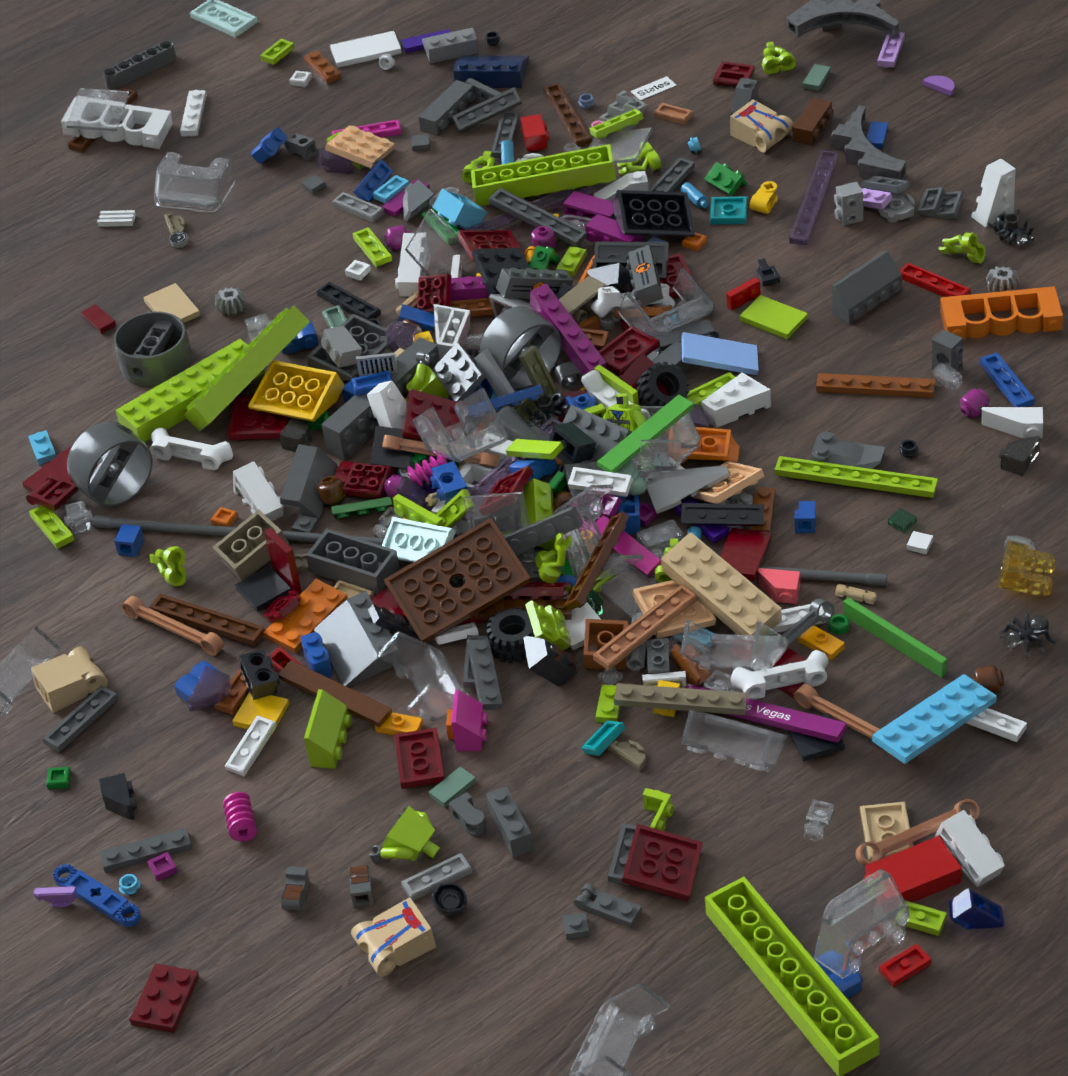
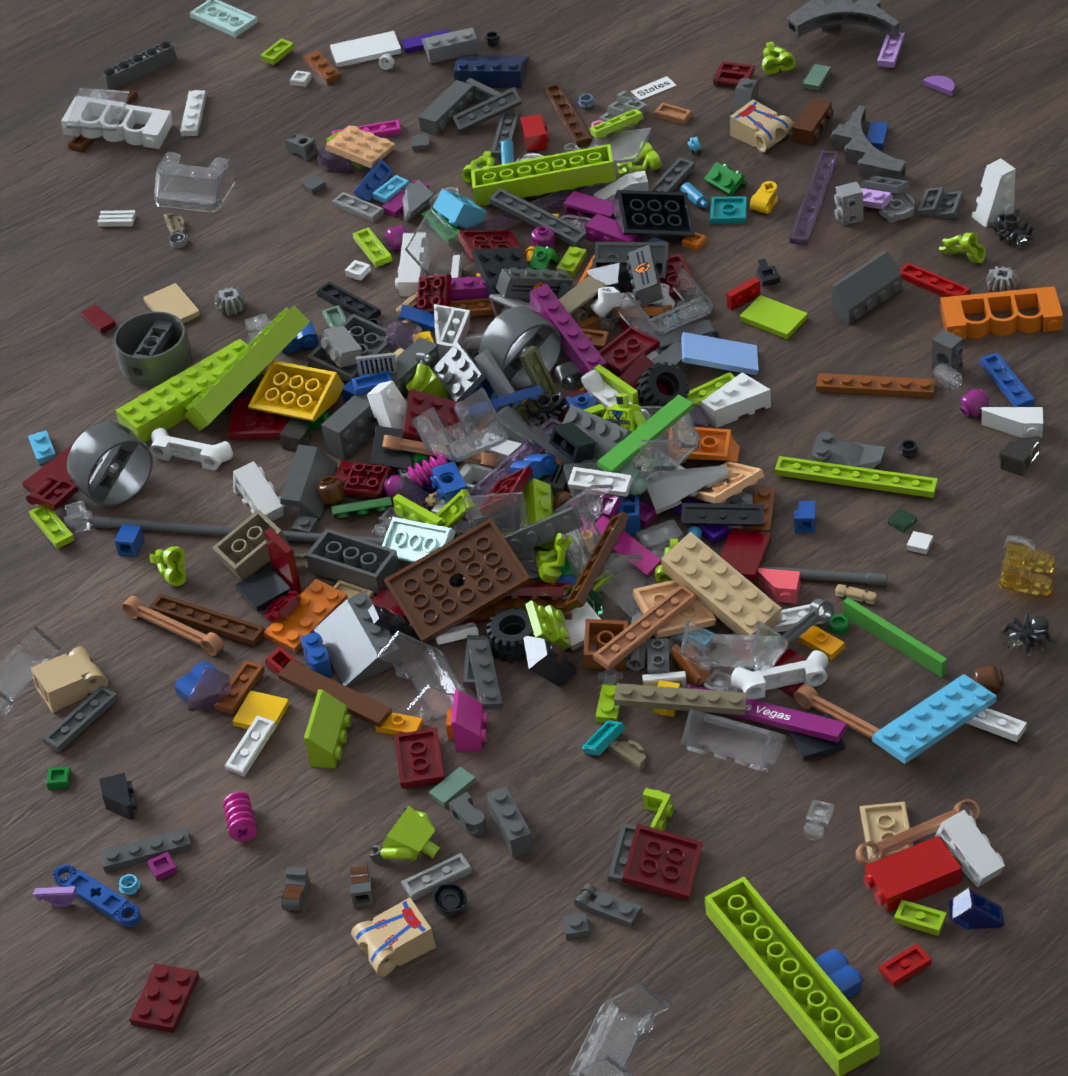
orange tile [210,507,238,527] -> none
black brick [239,649,280,700] -> none
blue brick [251,127,287,164] -> none
lime tile [505,439,564,460] -> none
green tile [549,471,567,497] -> none
clear windscreen [814,869,910,979] -> none

